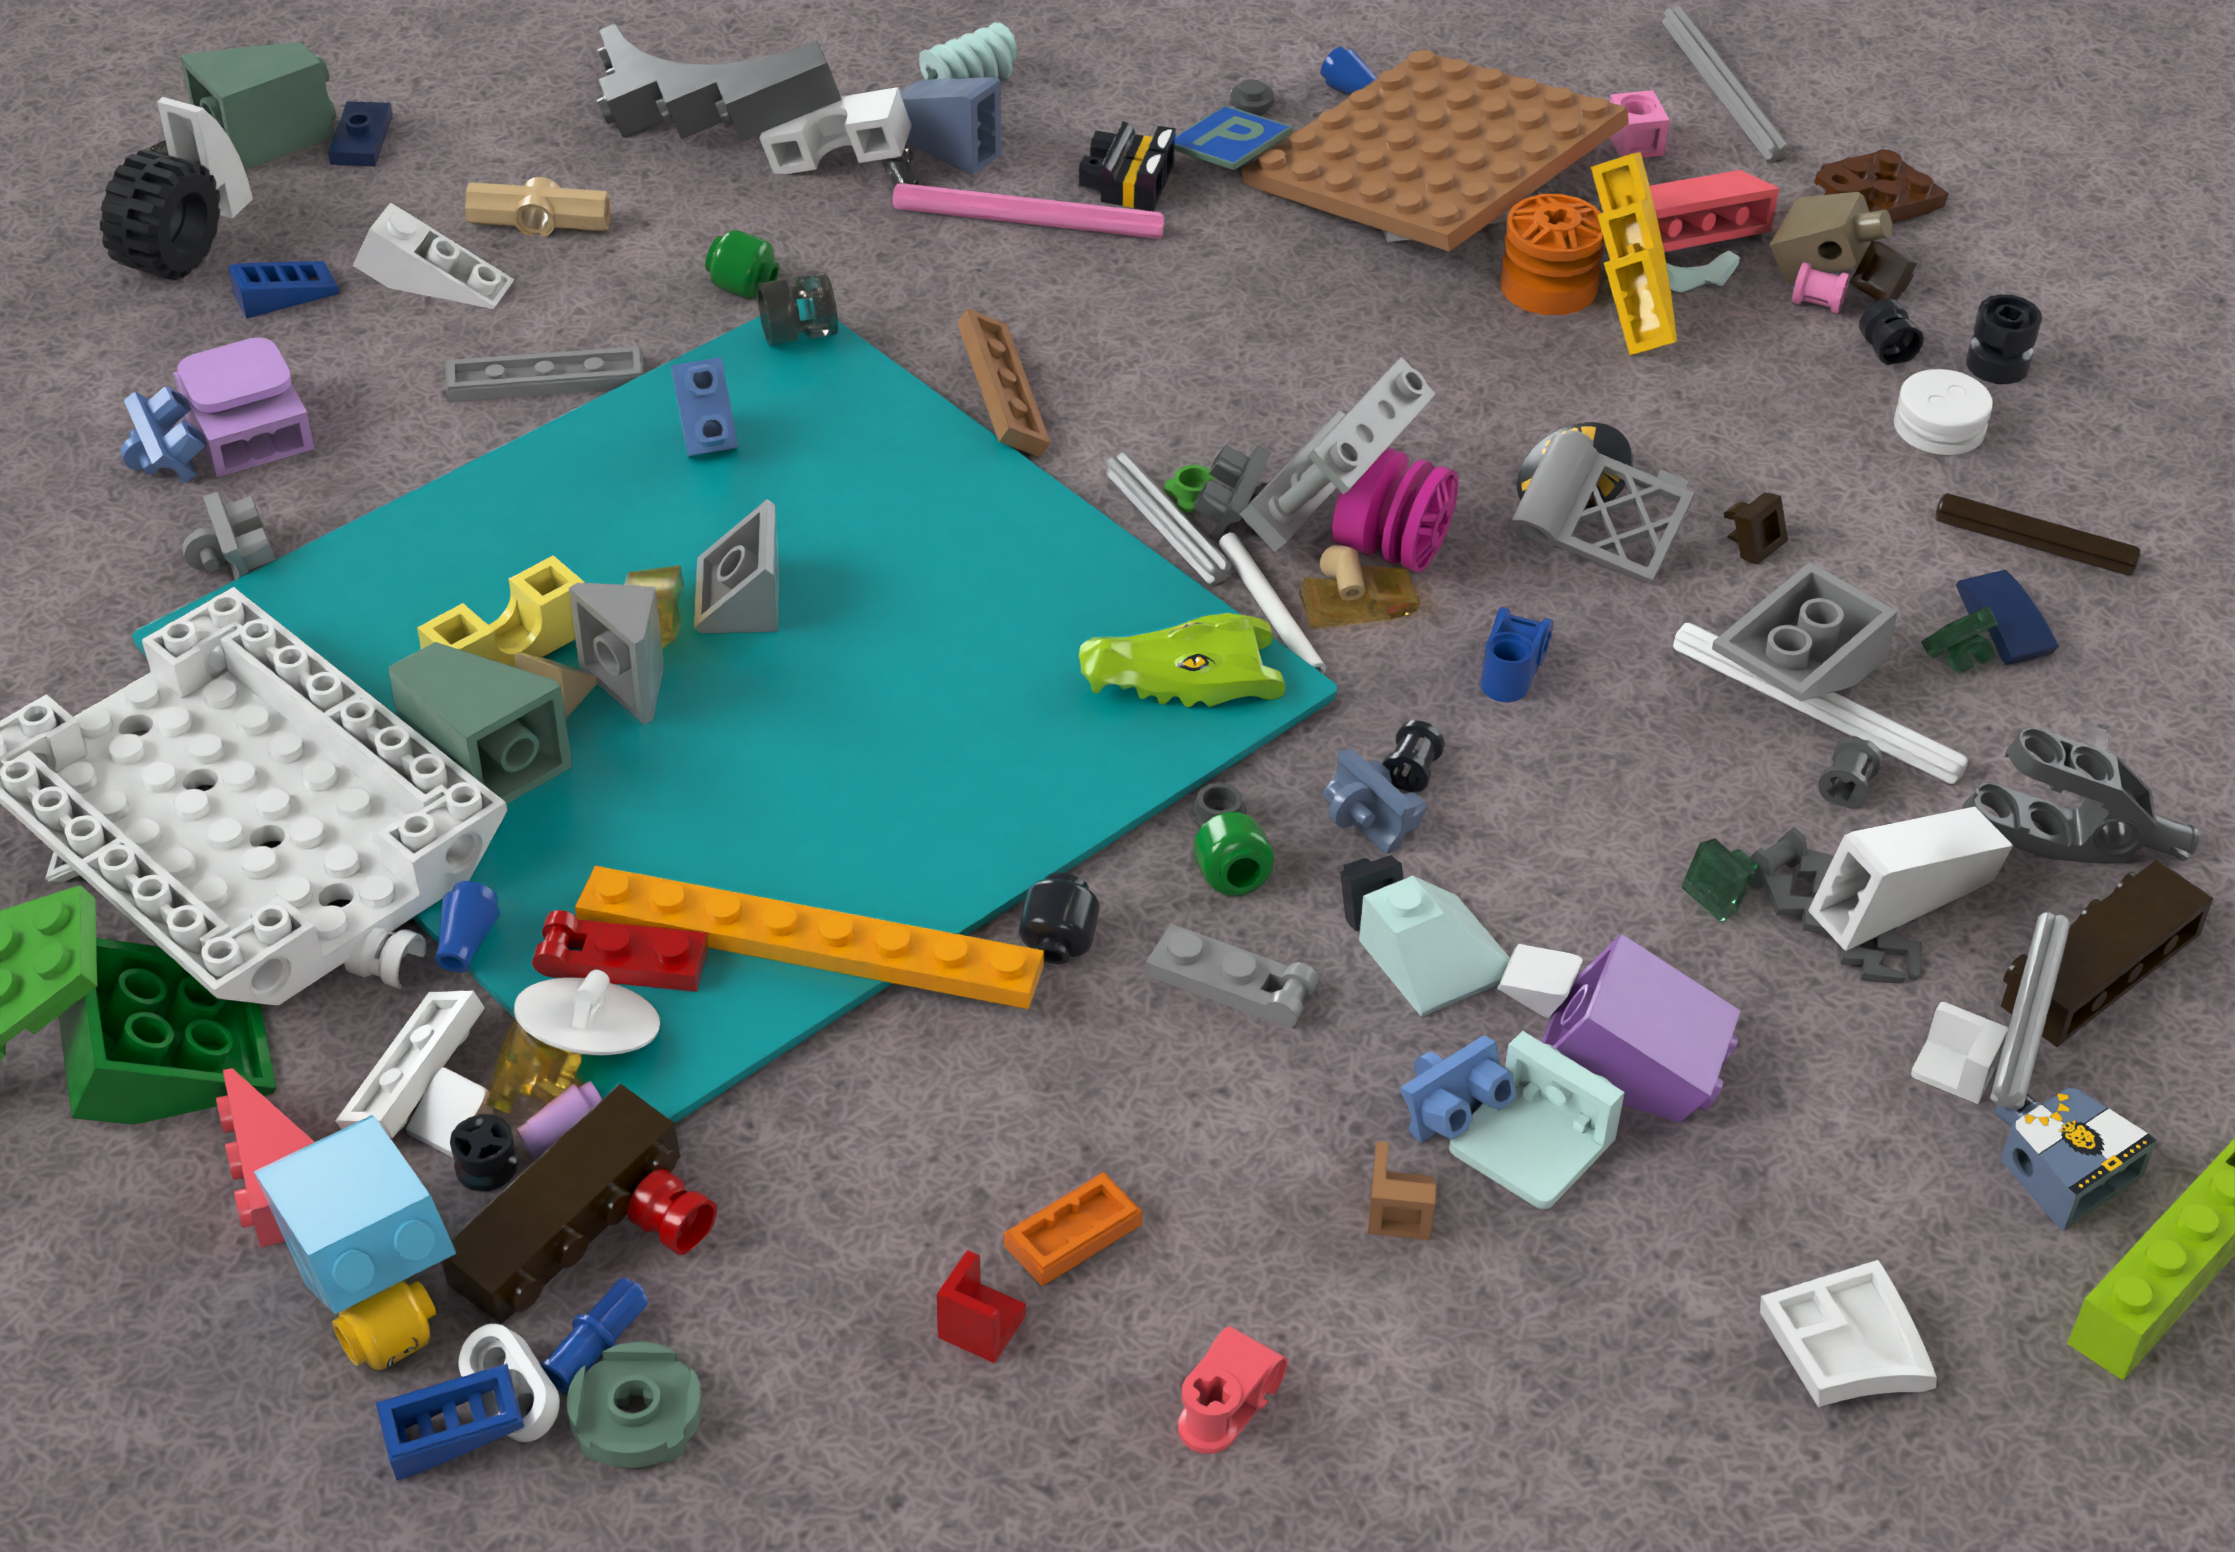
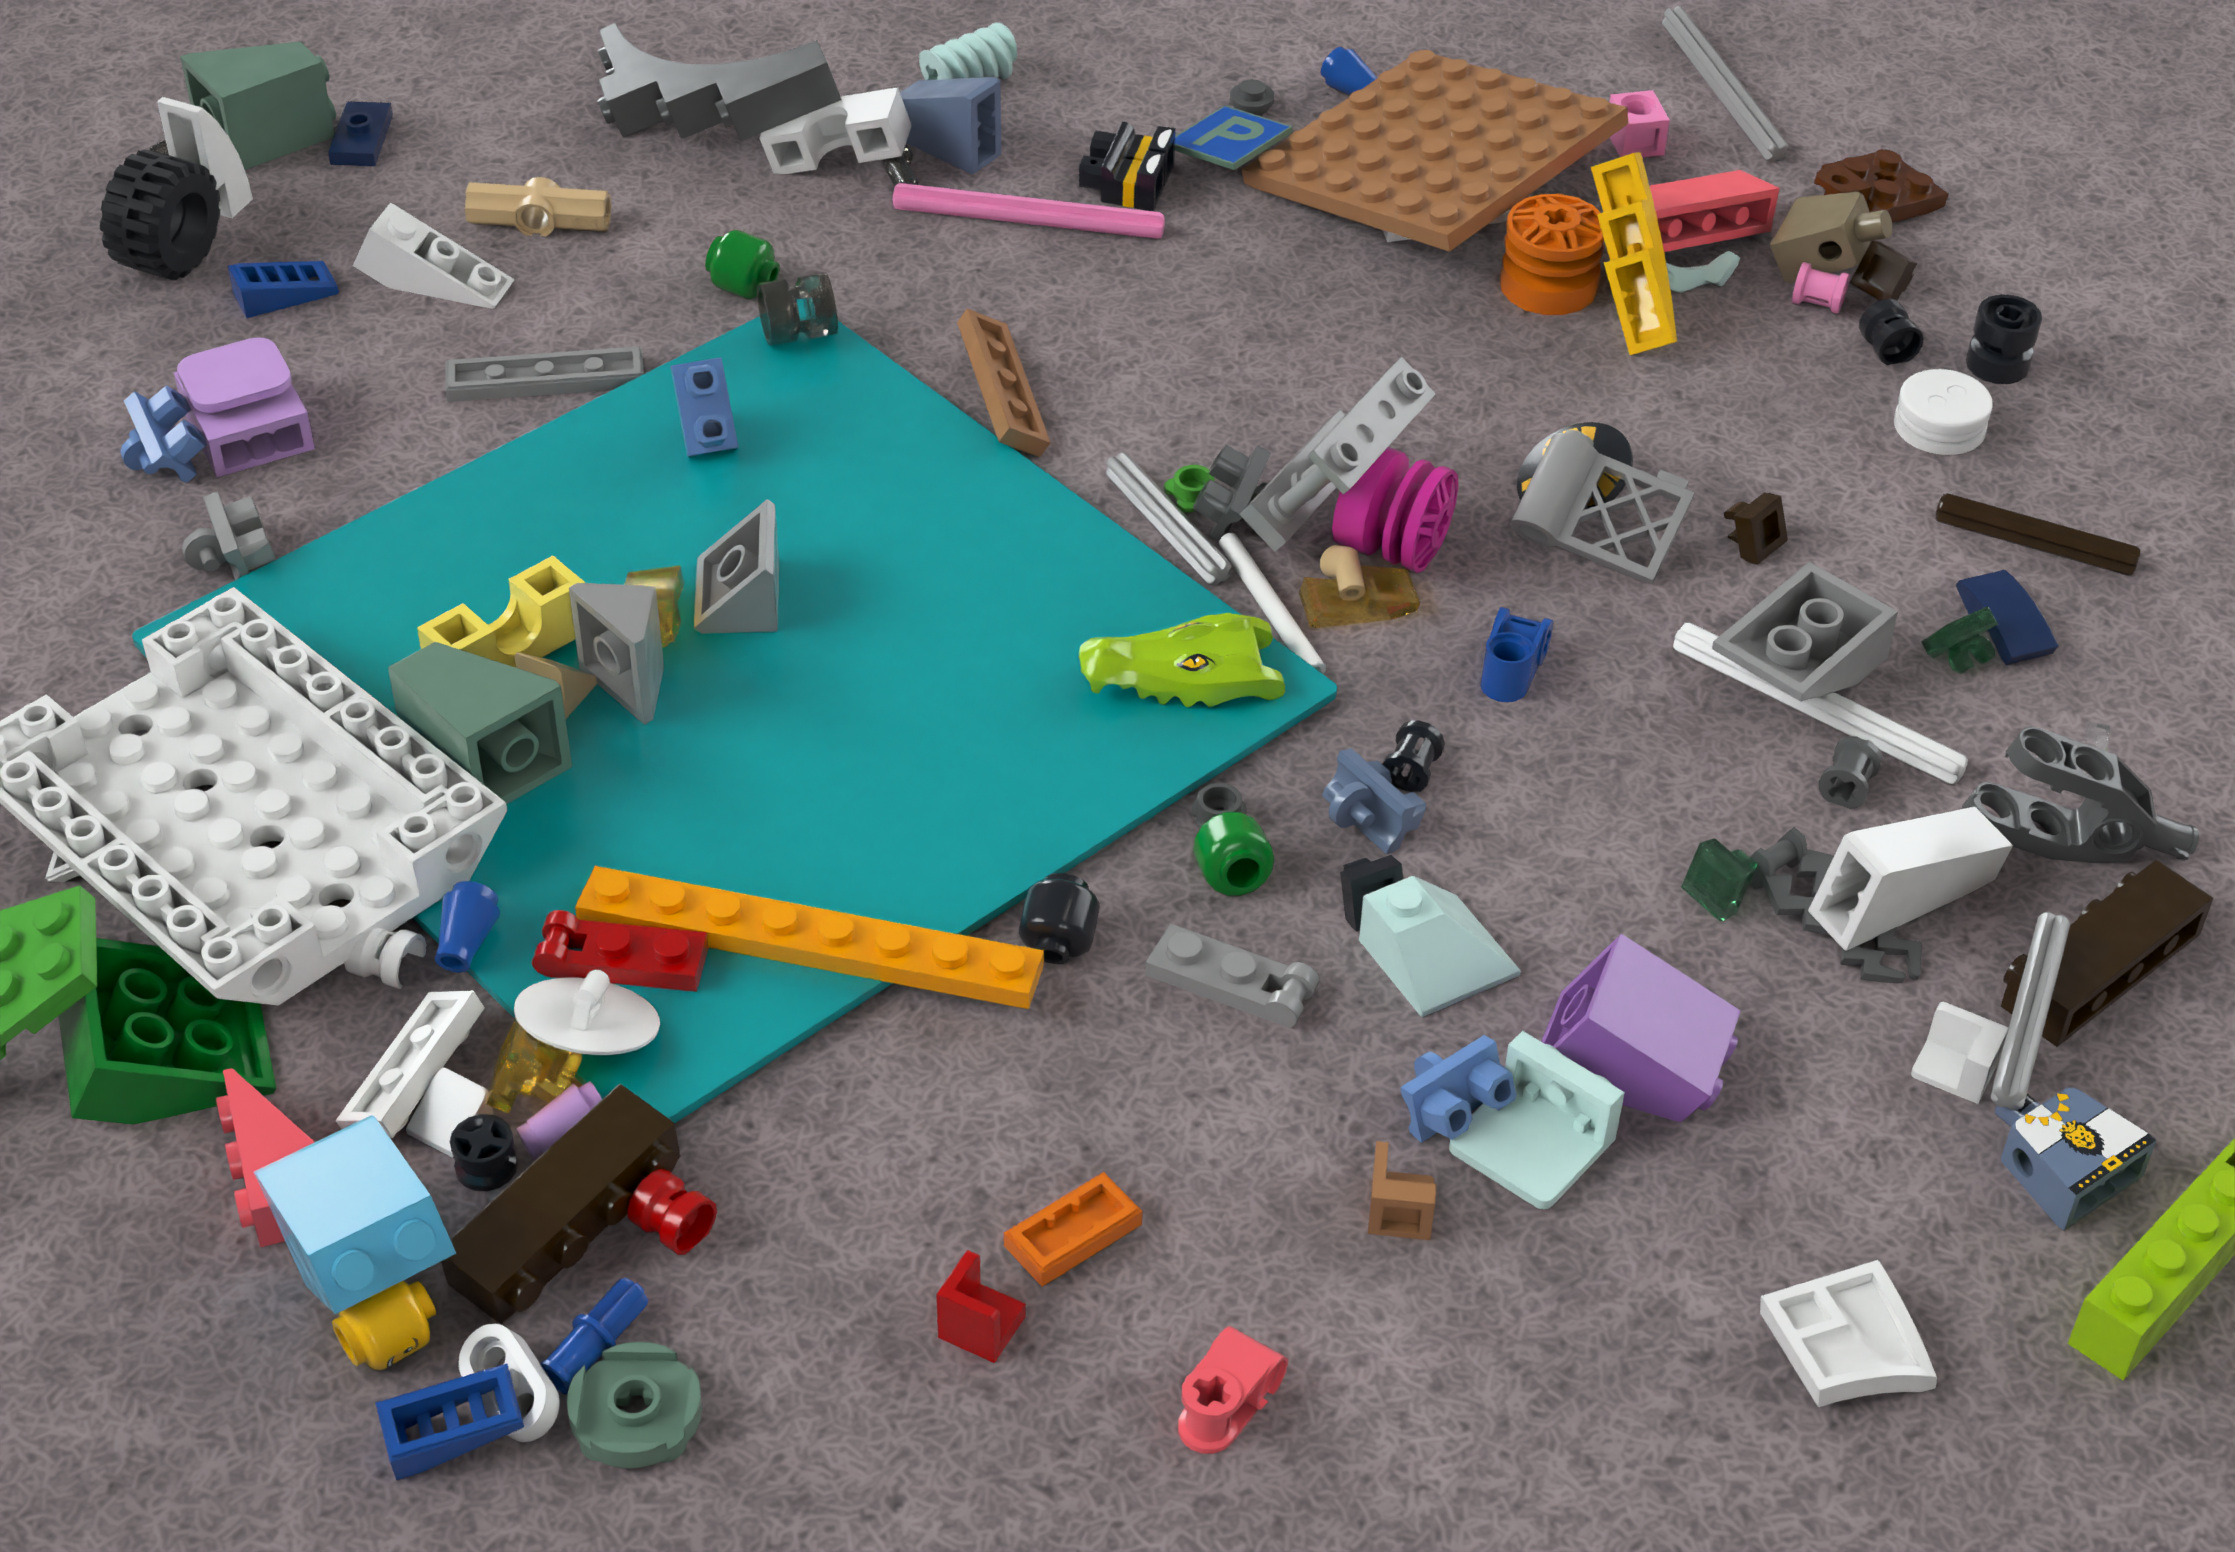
white slope [1497,944,1583,1018] -> none

